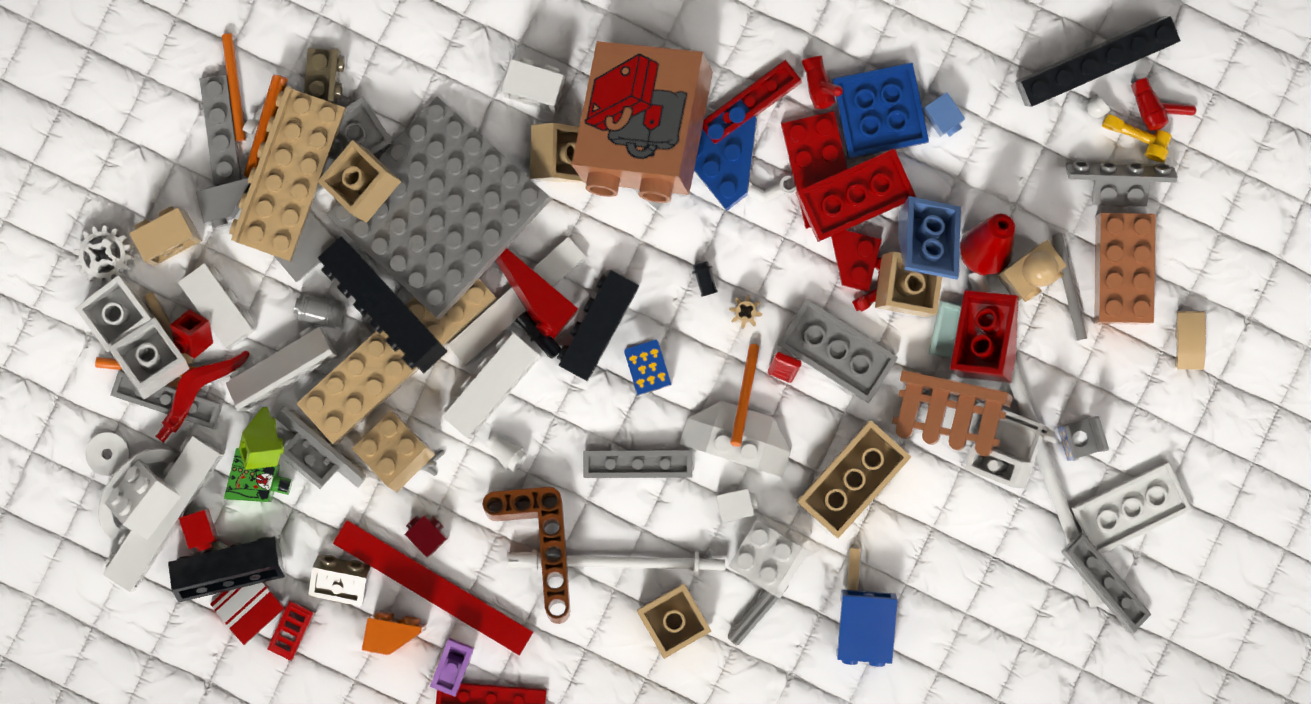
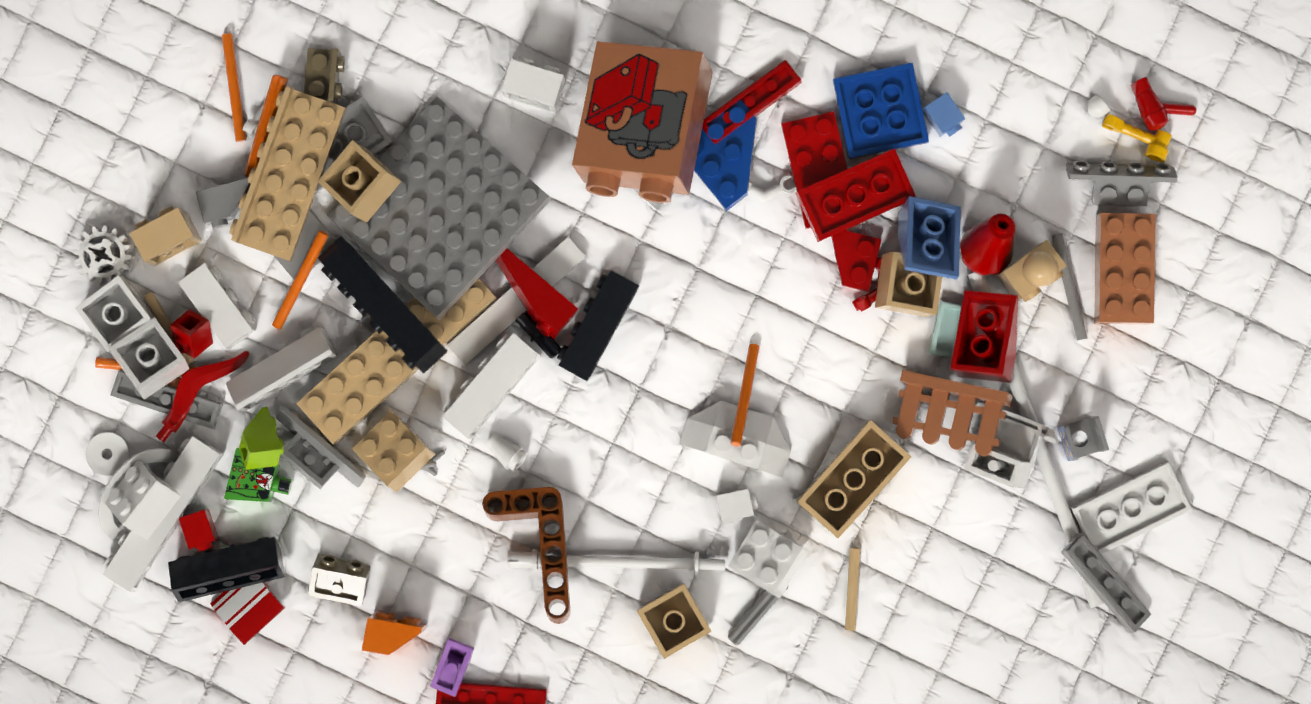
light grey plate [199,75,242,186] -> none
red slope [267,600,316,661] -> none
light grey head [294,294,346,329] -> none
red tile [333,520,534,656] -> none
dark red brick [404,515,449,558] -> none
tan slope [530,123,584,183] -> none
light grey plate [583,450,692,478] -> none
blue piece [624,340,672,396] -> none
black pin [692,261,718,297] -> none
tan gear [729,295,763,329] -> none
red slope [768,351,802,383] -> none
light grey plate [777,299,898,403] -> none
red piece [801,55,843,109] -> none
blue panel [836,589,898,667] -> none
black brick [1015,16,1181,107] -> none
tan slope [1175,311,1206,369] -> none
none -> orange bar [272,230,329,329]

